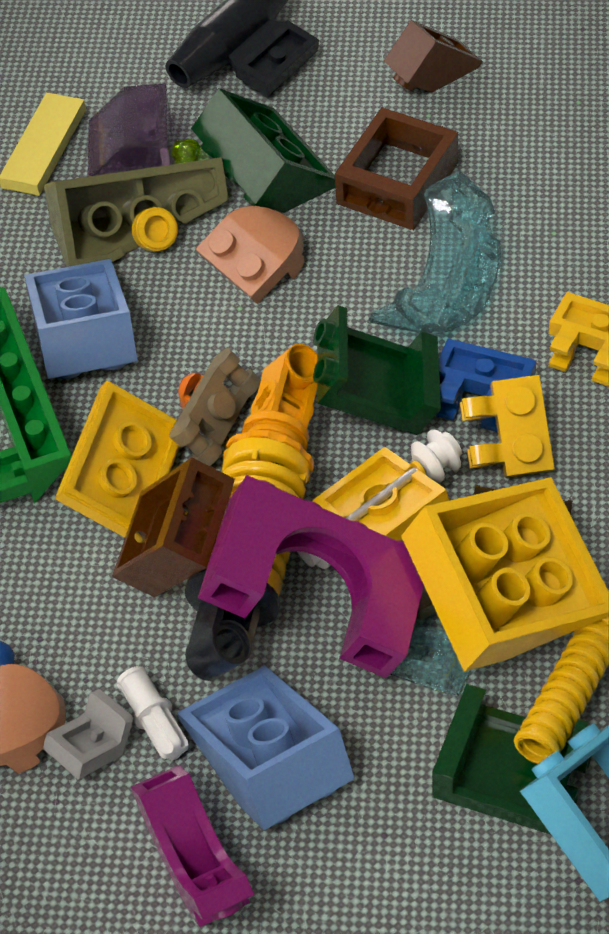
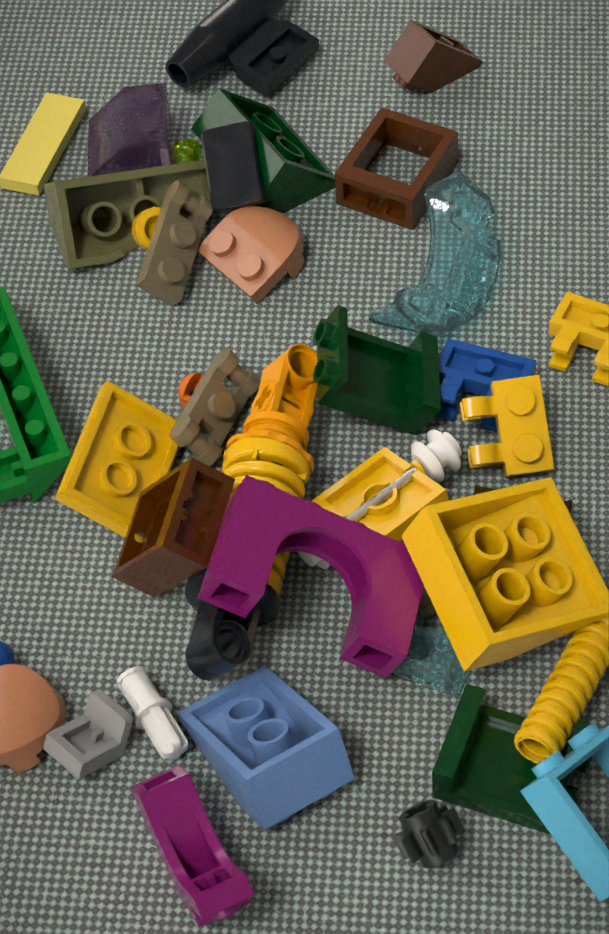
medium blue slope [24,259,138,379] -> none
none -> dark tan plate [136,180,213,306]
none -> black slope [201,120,266,215]
none -> pearl dark grey gear [393,799,465,868]

